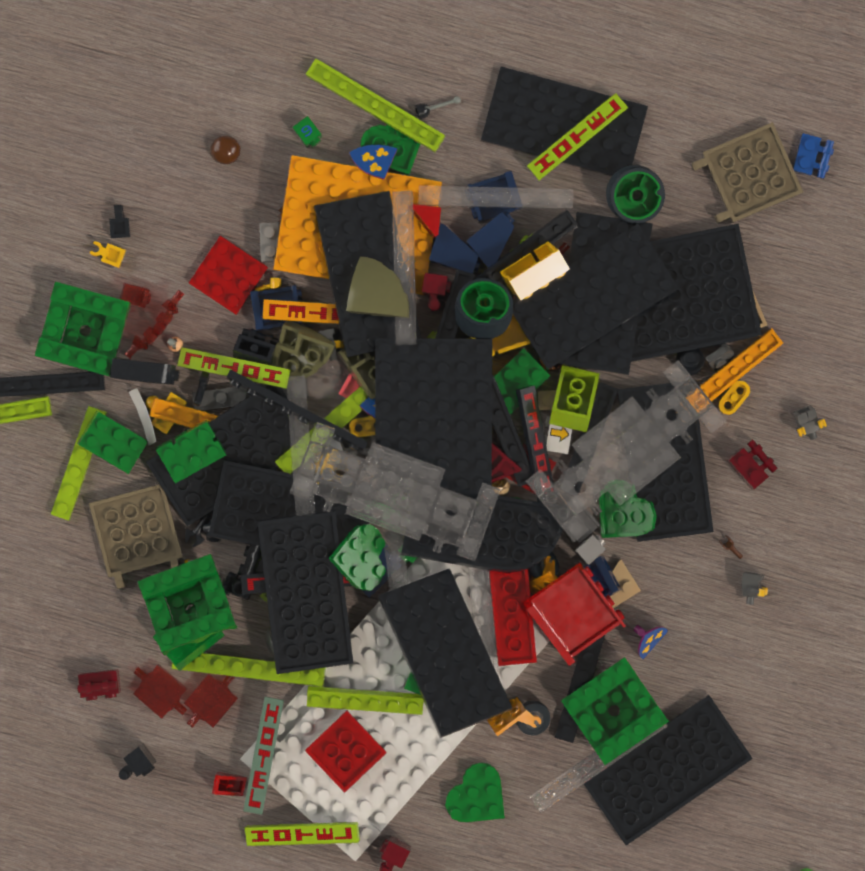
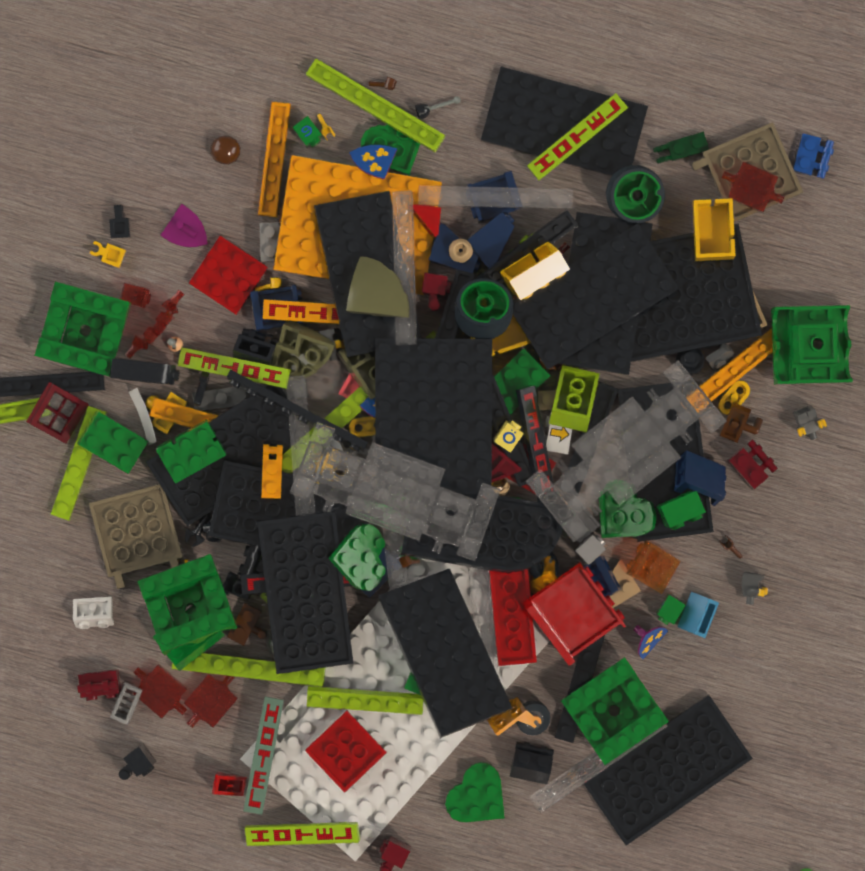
none -> dark red piece [26,382,89,444]
none -> white bracket [73,597,114,629]
none -> light grey slope [110,682,143,725]
none -> magenta shield [160,204,208,247]
none -> reddish brown plate [227,603,267,646]
none -> light orange tile [258,101,291,218]
none -> light orange plate [261,444,283,499]
none -> yellow hand [317,114,335,141]
none -> reddish brown hand [369,77,397,90]
none -> reddish brown hand [399,555,420,568]
none -> tan plate [449,239,473,263]
none -> light yellow brick [493,420,524,453]
none -> black brick [509,741,554,785]
none -> clear orange plate [626,541,681,594]
none -> dark green hinge [653,132,709,164]
none -> green brick [656,491,706,530]
none -> green brick [656,594,686,625]
none -> dark blue panel [675,451,727,506]
none -> dark azure brick [677,591,719,638]
none -> yellow piece [692,198,735,261]
none -> reddish brown plate [720,403,763,443]
none -> clear red plate [721,162,785,213]
none -> green piece [771,305,853,385]

